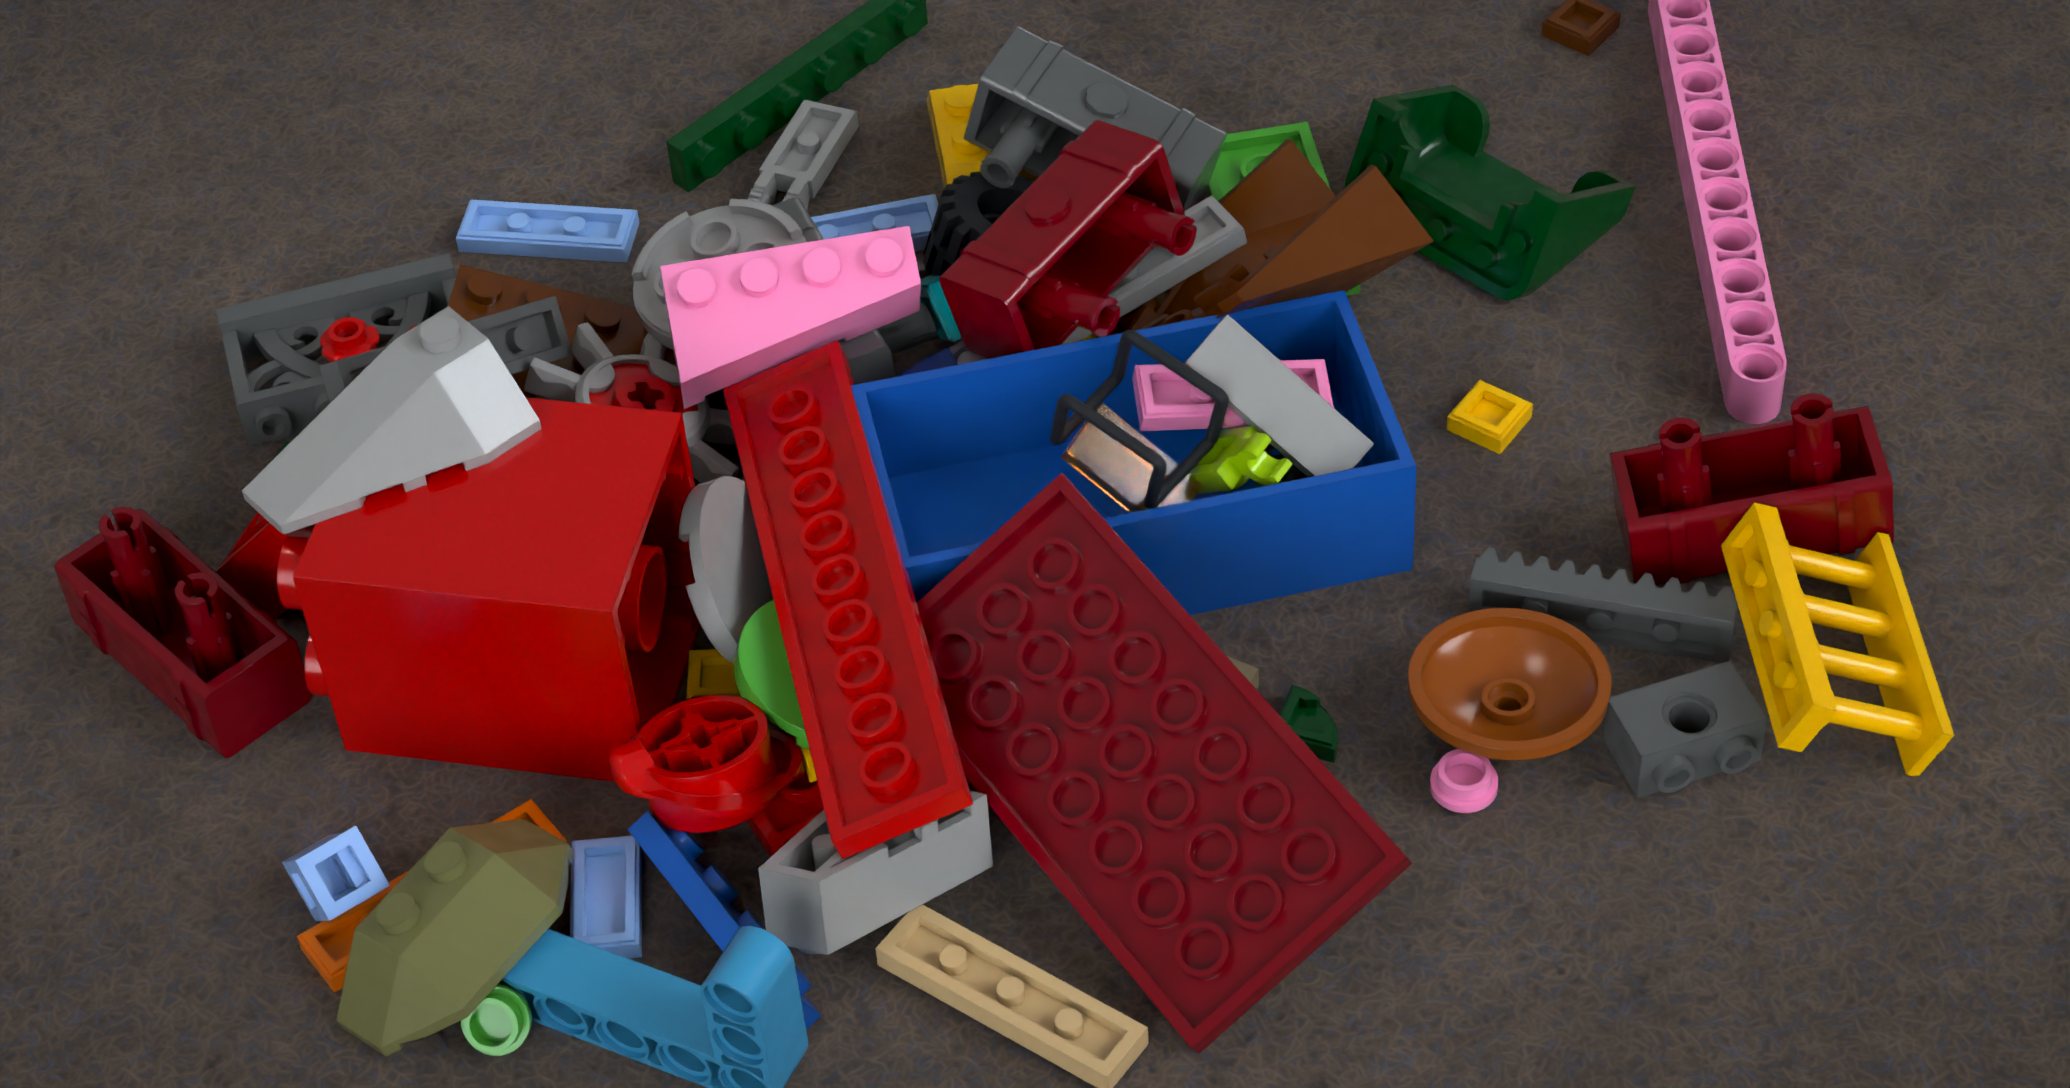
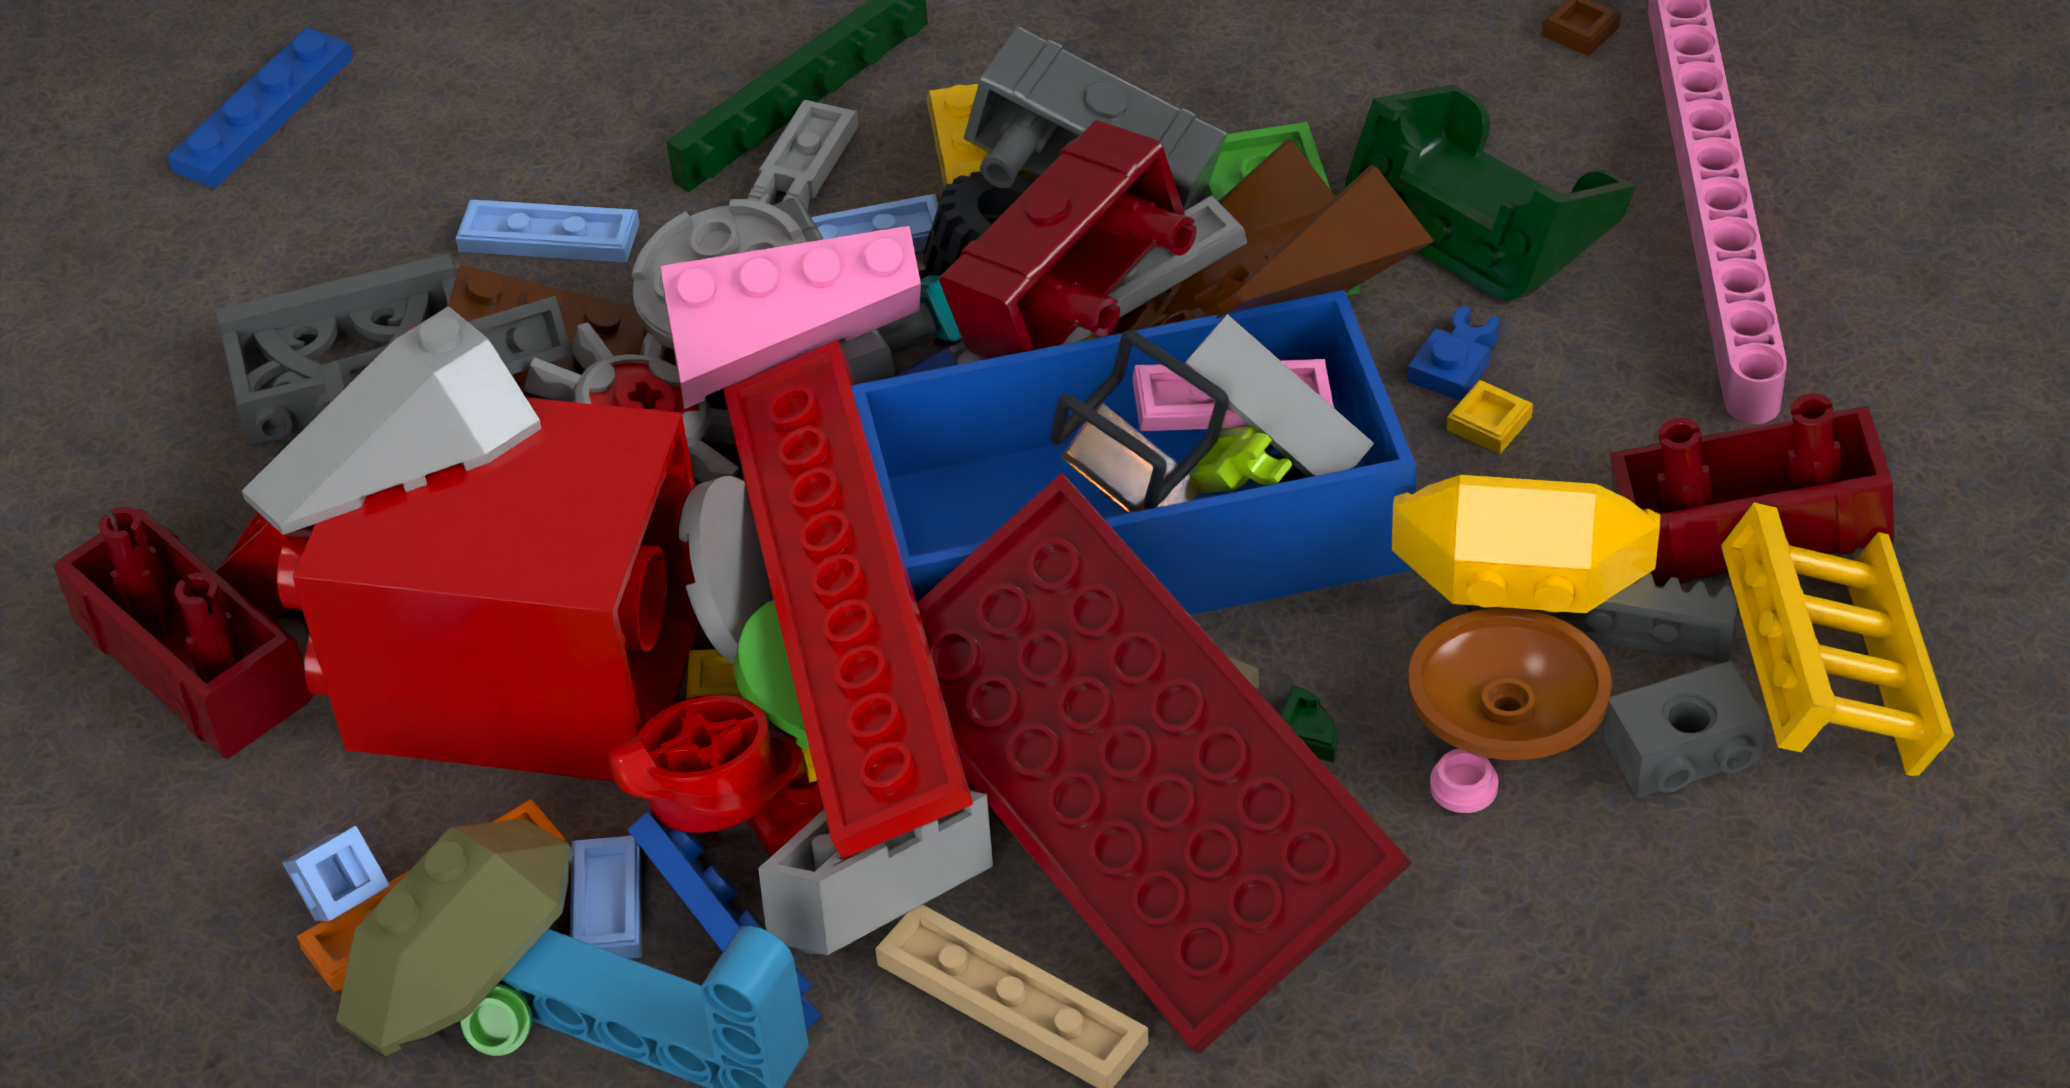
red plate [320,317,380,362] -> none
none -> blue plate [167,27,353,188]
none -> yellow wedge [1392,475,1661,613]
none -> blue plate [1408,305,1499,401]

